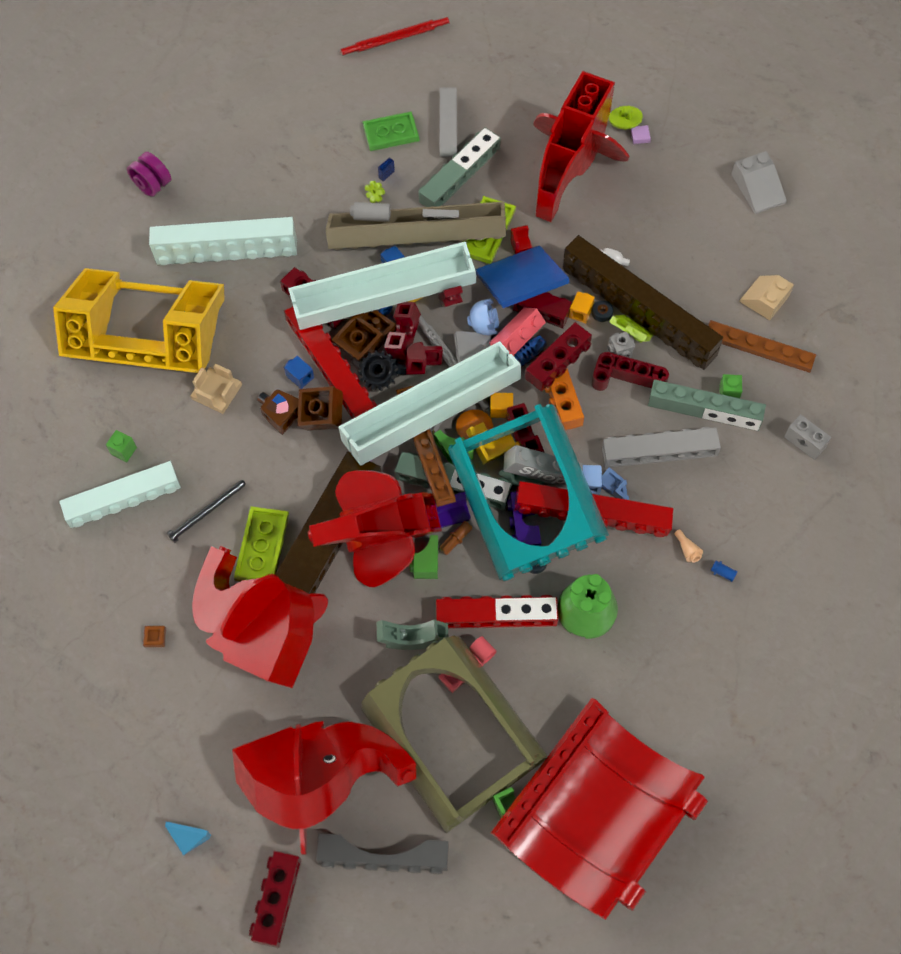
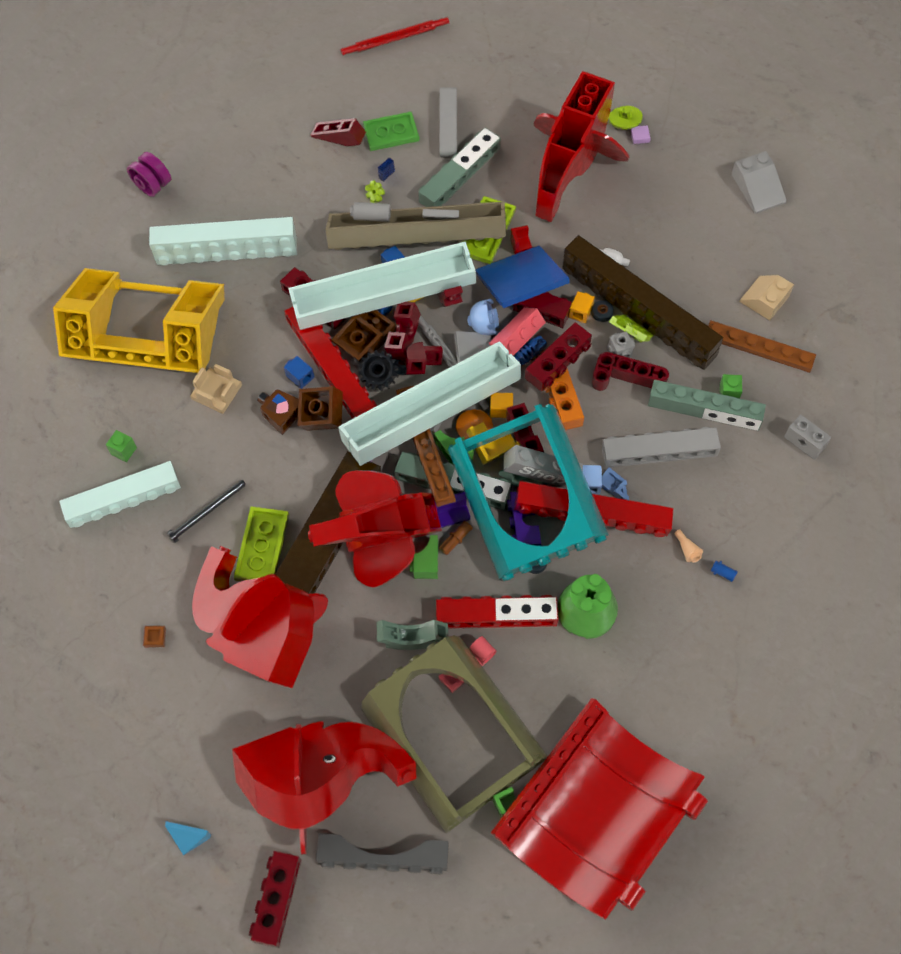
none -> dark red slope [310,118,366,146]

